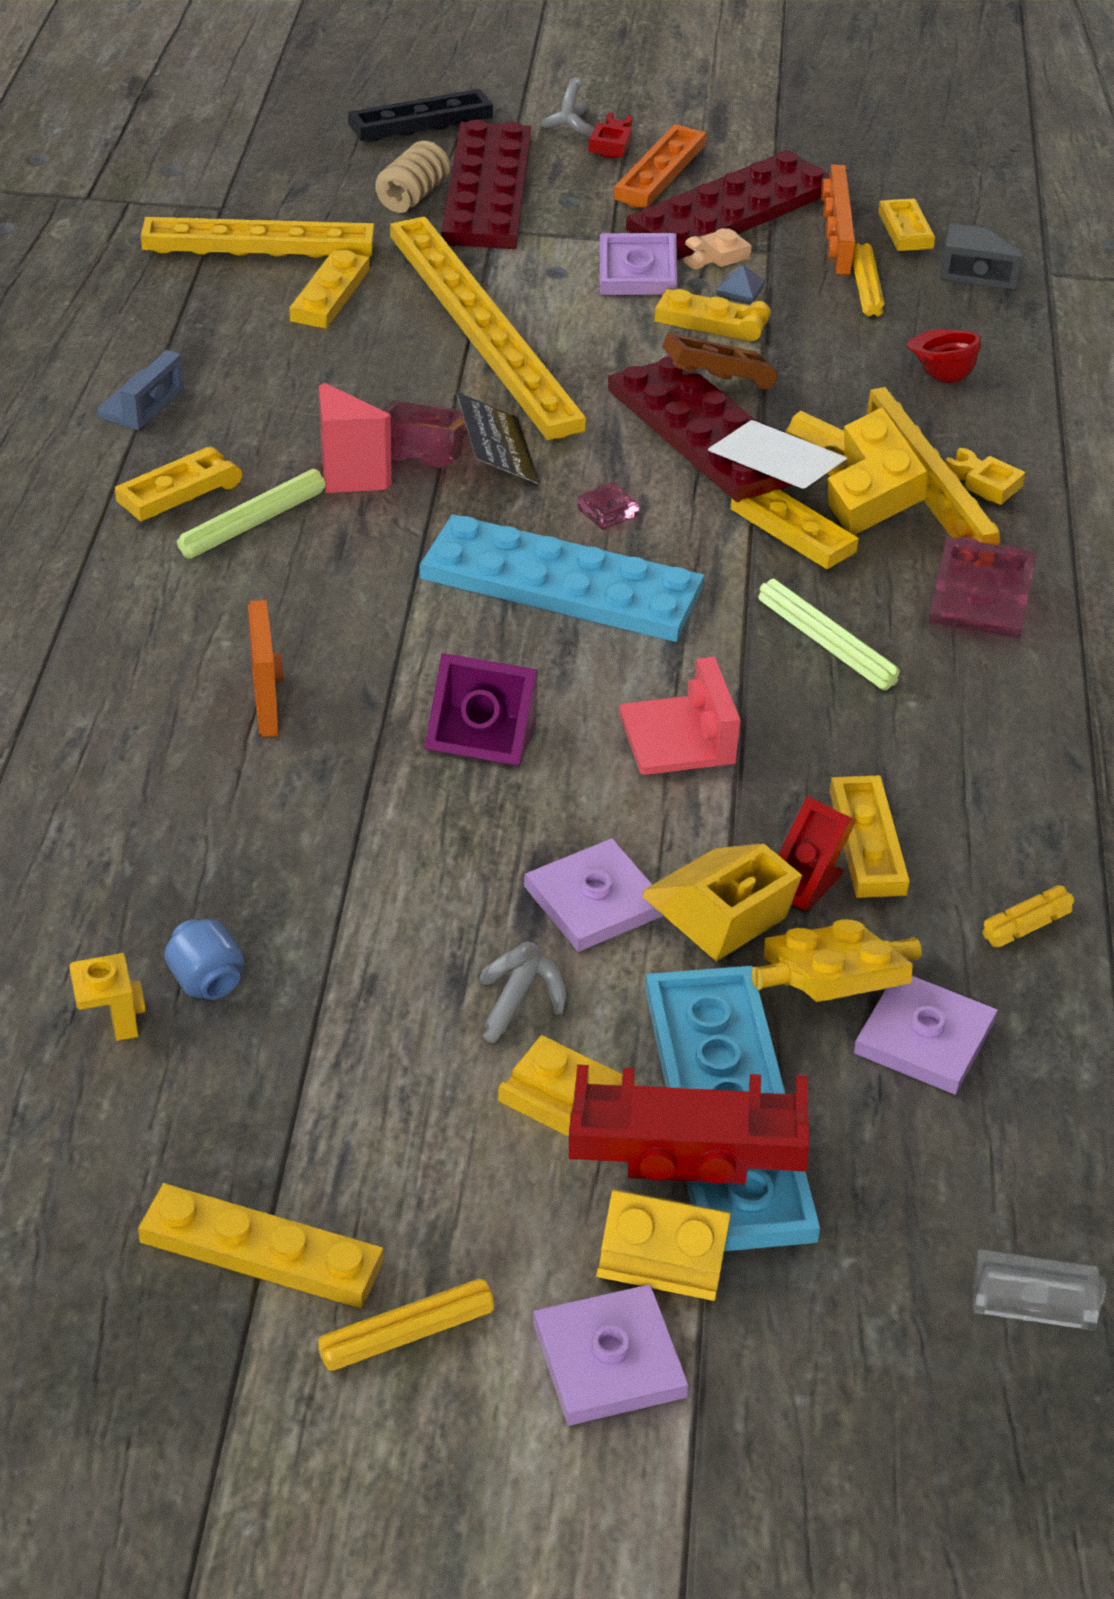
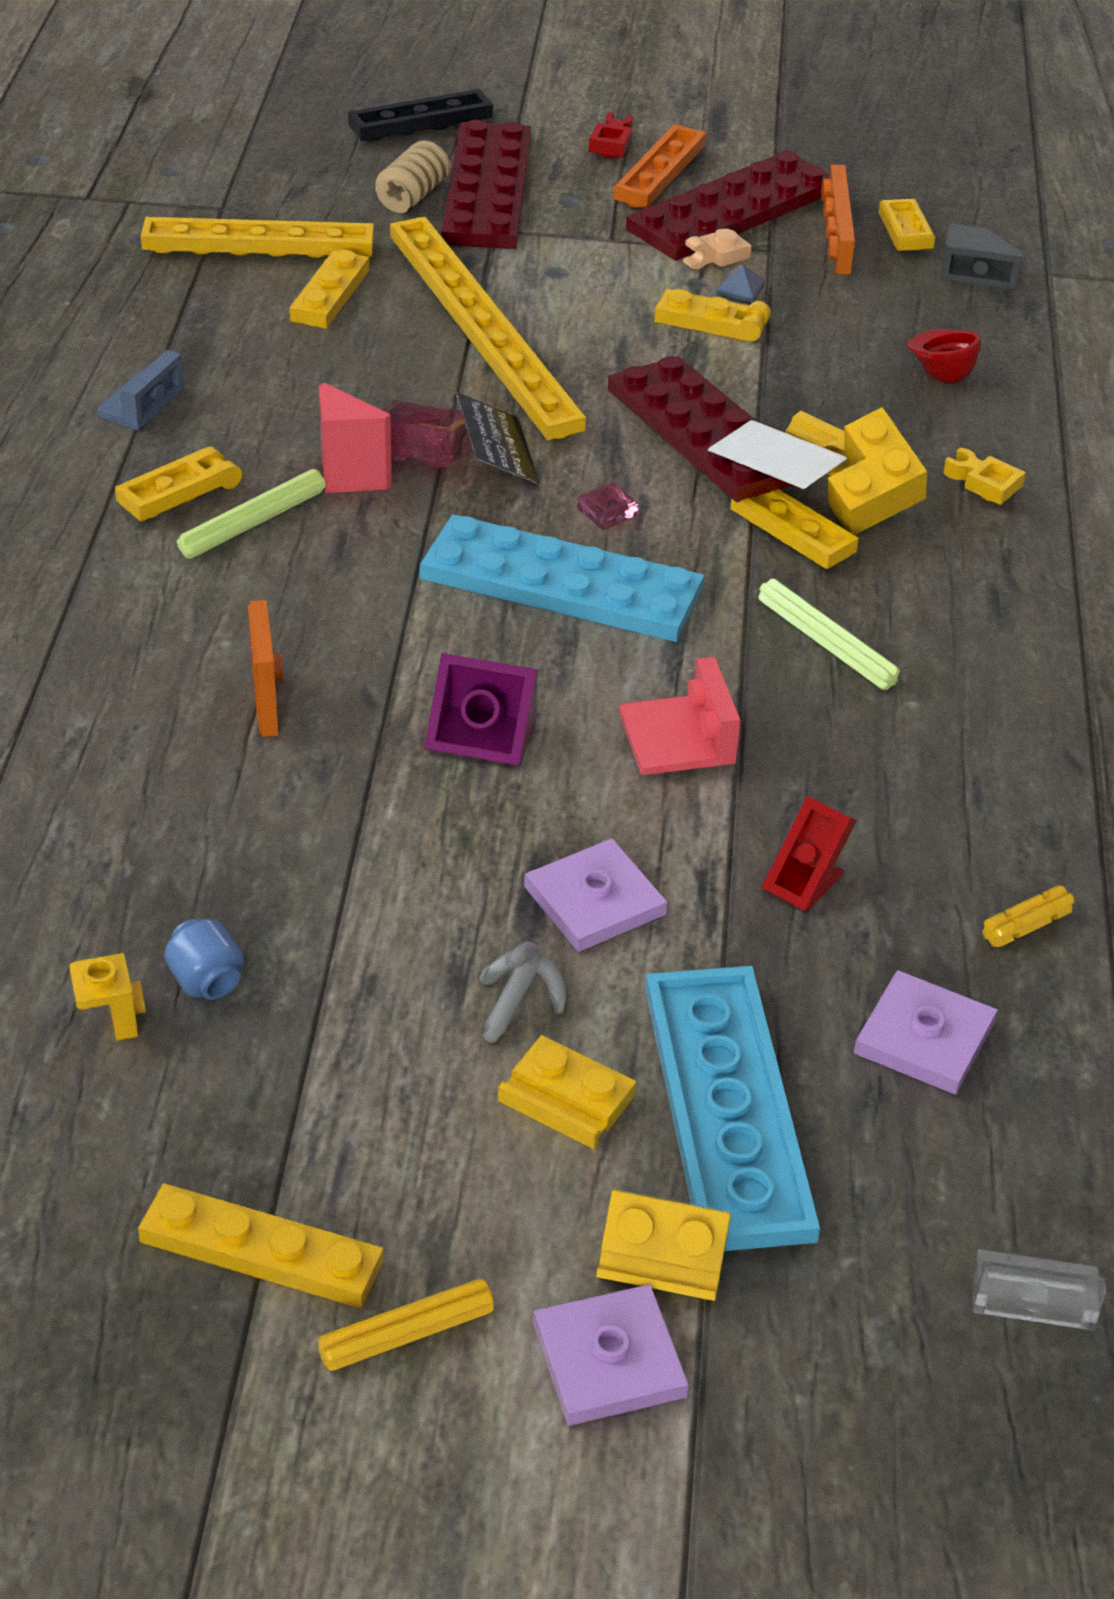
light grey piece [541,77,595,138] -> none
red bracket [569,1064,809,1184] -> none
lavender plate [600,233,677,295] -> none
yellow slope [642,844,802,962] -> none
dark orange plate [662,332,778,390] -> none
yellow plate [751,919,922,1002] -> none
yellow plate [829,775,910,898] -> none
yellow axle [852,243,885,317] -> none
yellow plate [867,387,1000,570] -> none
clear pink plate [929,536,1036,638] -> none

